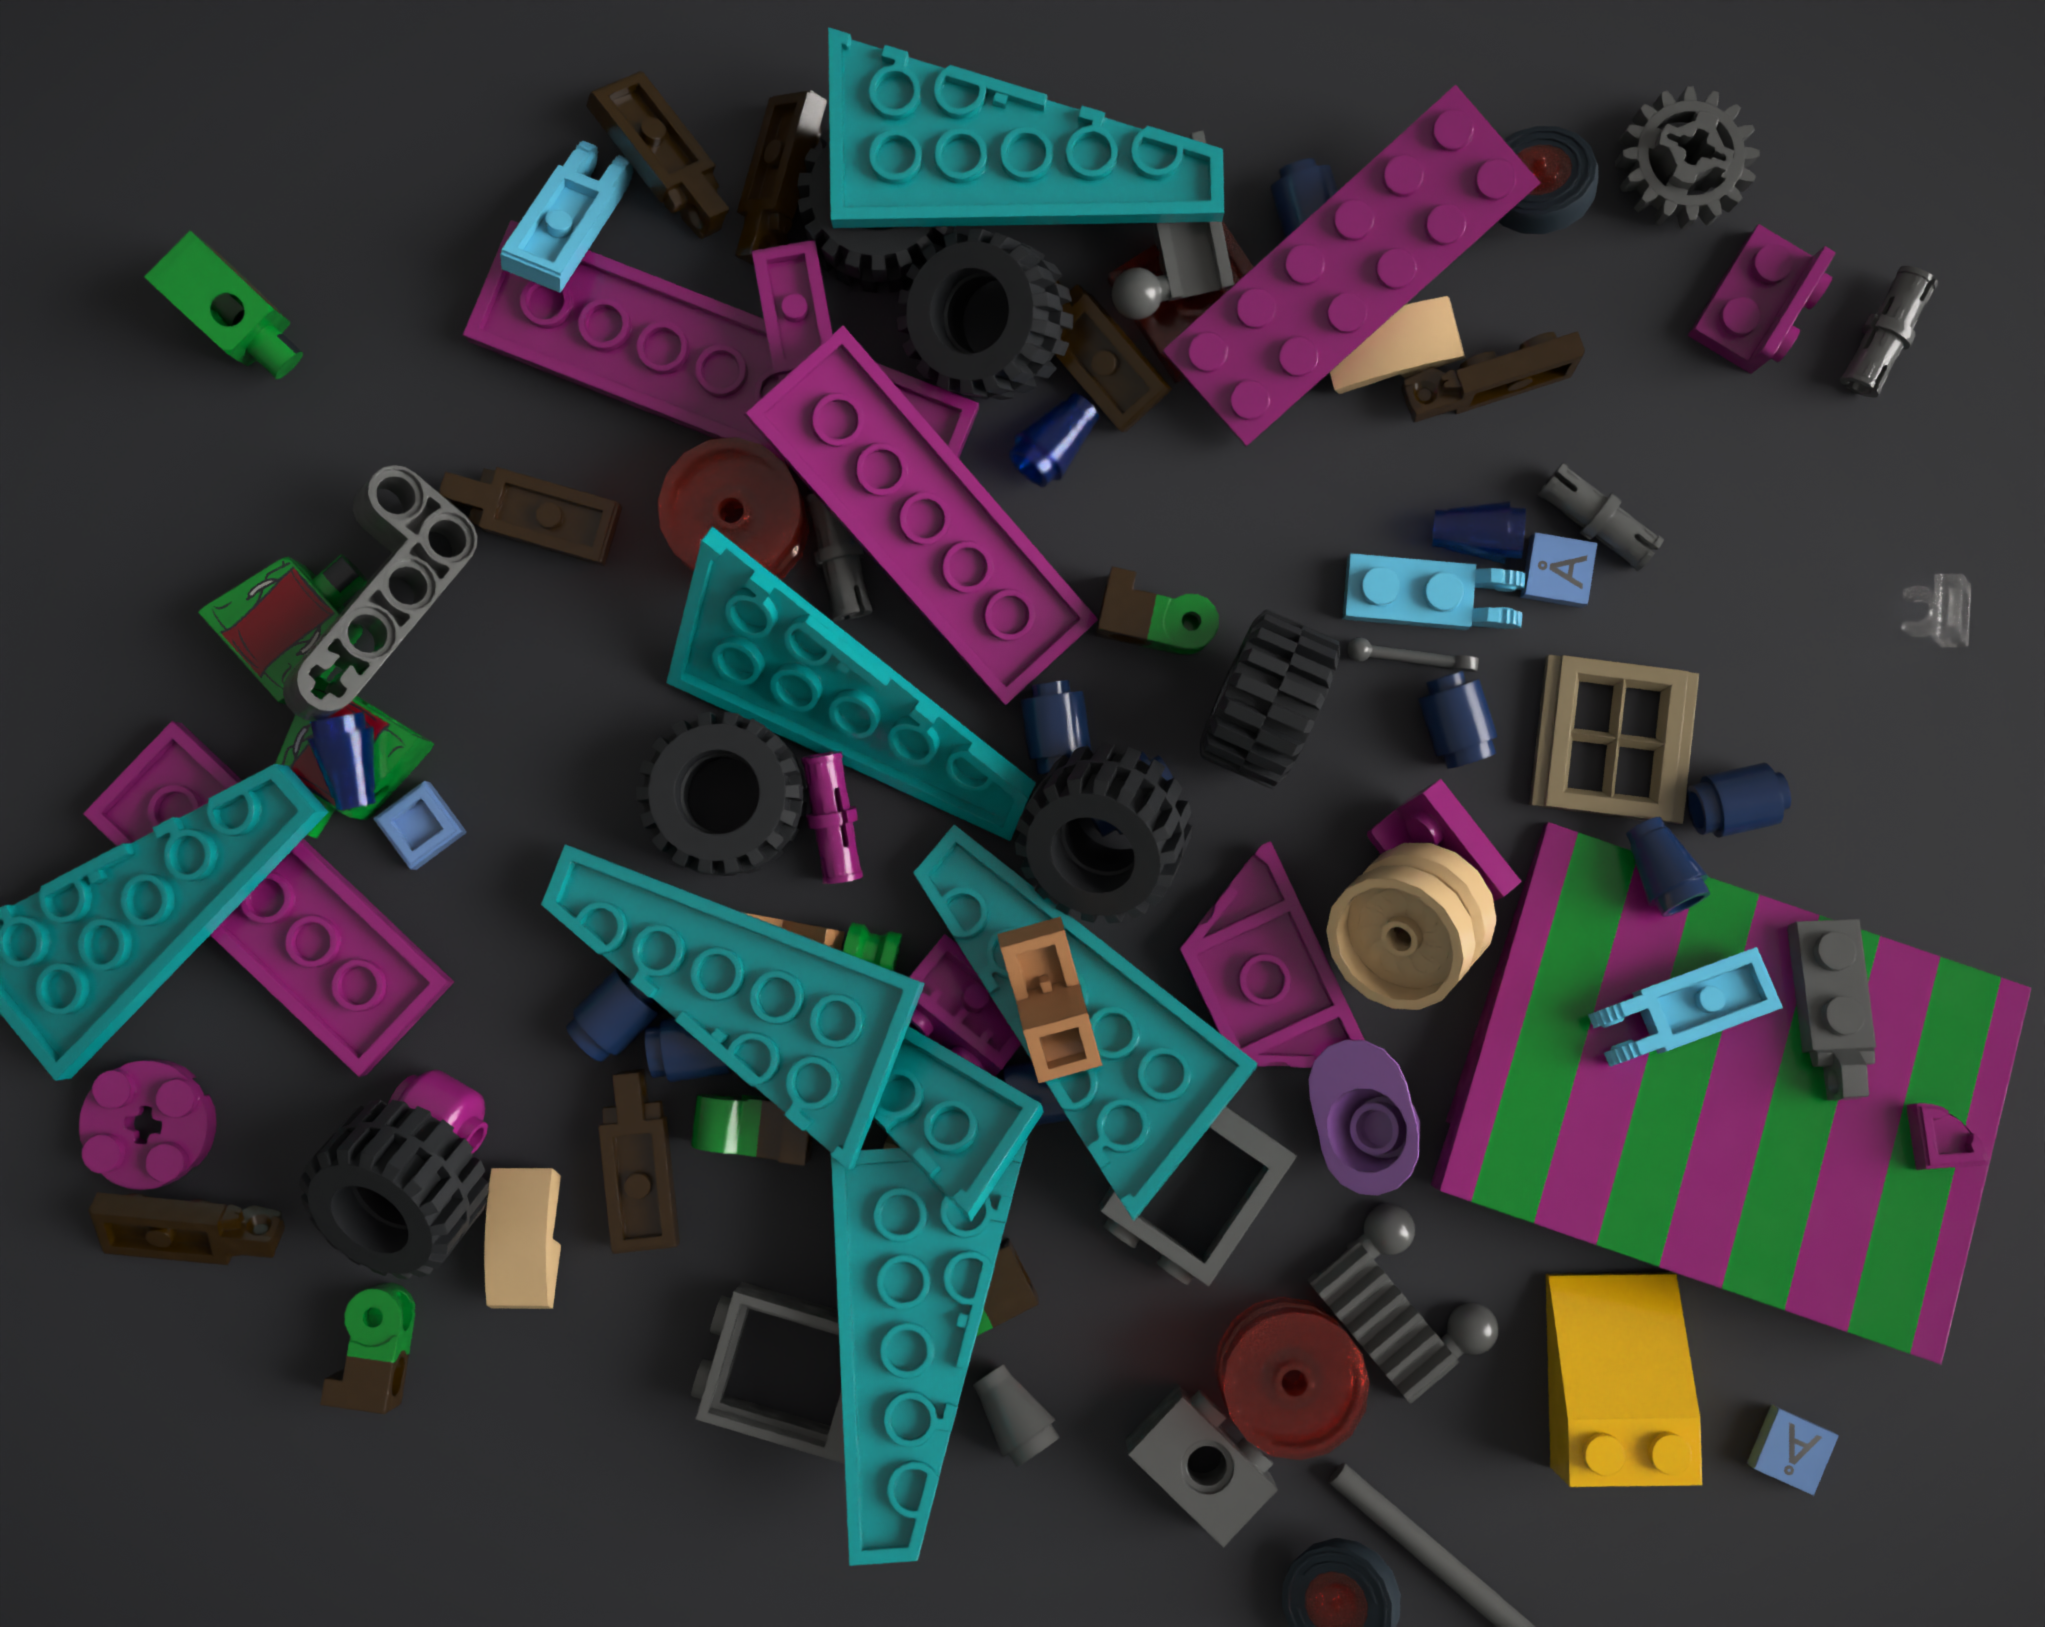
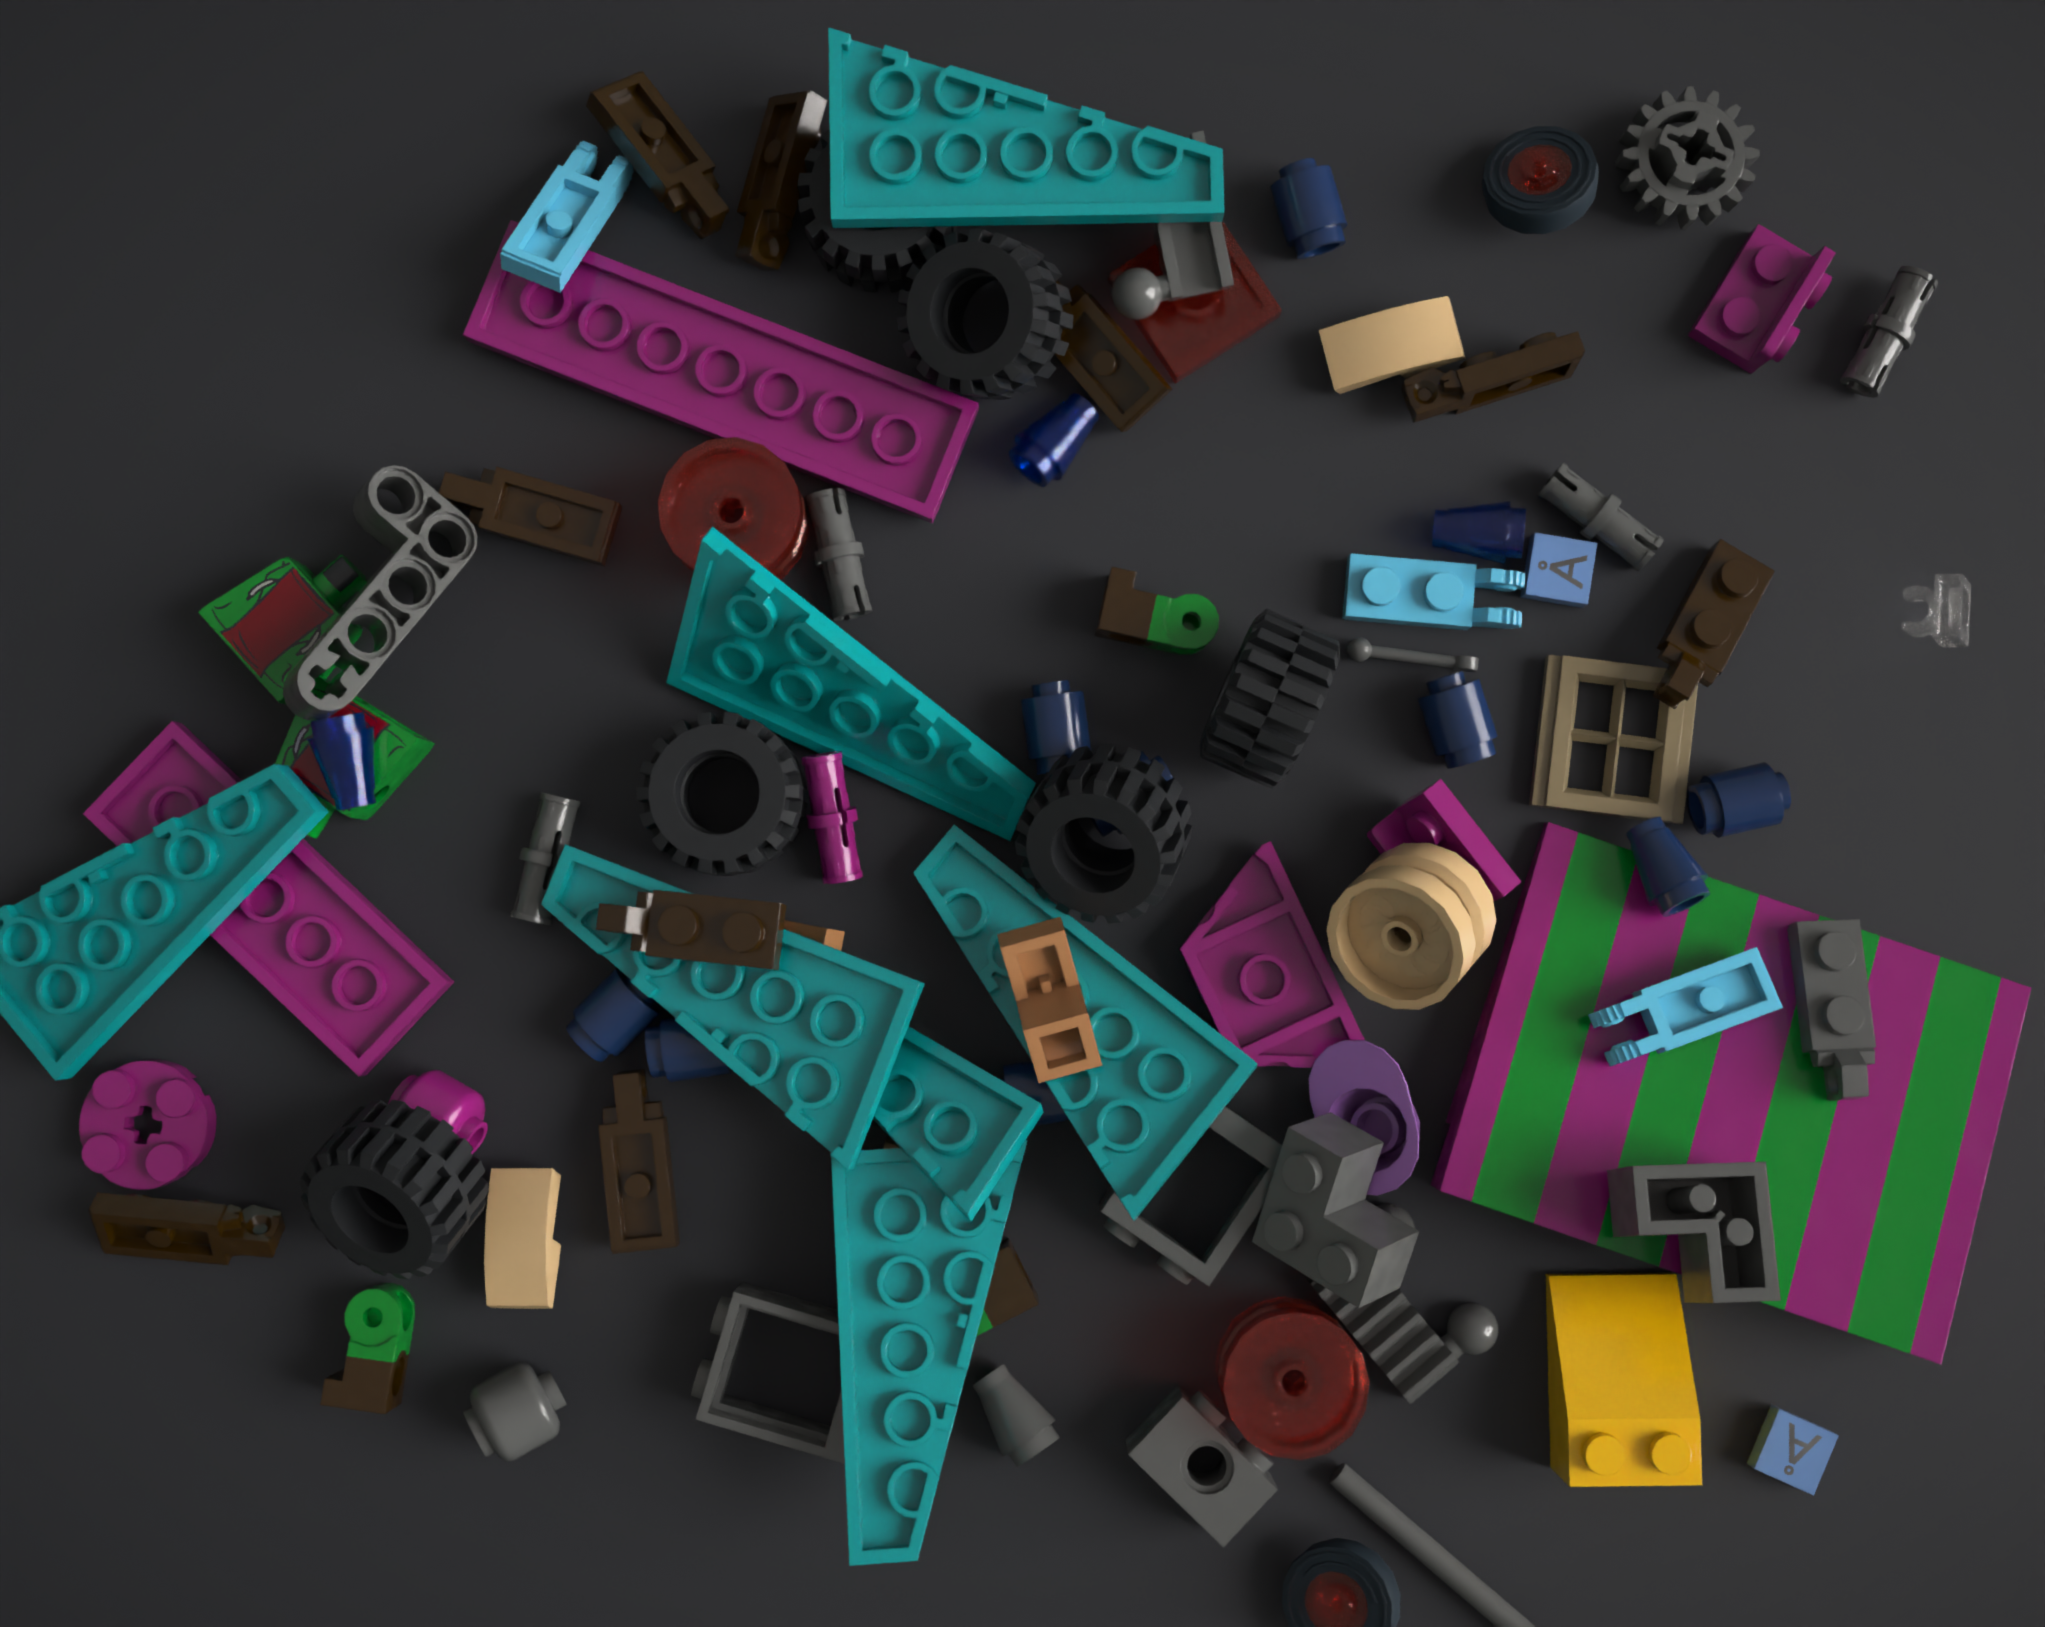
green torso [144,231,303,379] -> none
medium blue tile [373,781,467,870] -> none
green leg [691,1094,813,1166] -> none
magenta plate [744,326,1098,705] -> none
magenta hinge [752,240,833,382] -> none
green wheel [843,922,902,971] -> none
magenta bracket [909,934,1021,1077] -> none
magenta plate [1162,84,1541,447] -> none
magenta tile [1906,1103,1990,1170] -> none
none -> dark grey head [463,1362,567,1462]
none -> dark grey pin [510,792,581,925]
none -> dark brown hinge [596,890,787,970]
none -> dark grey brick [1252,1112,1419,1308]
none -> dark grey brick [1607,1162,1781,1303]
none -> dark brown hinge [1653,539,1775,709]

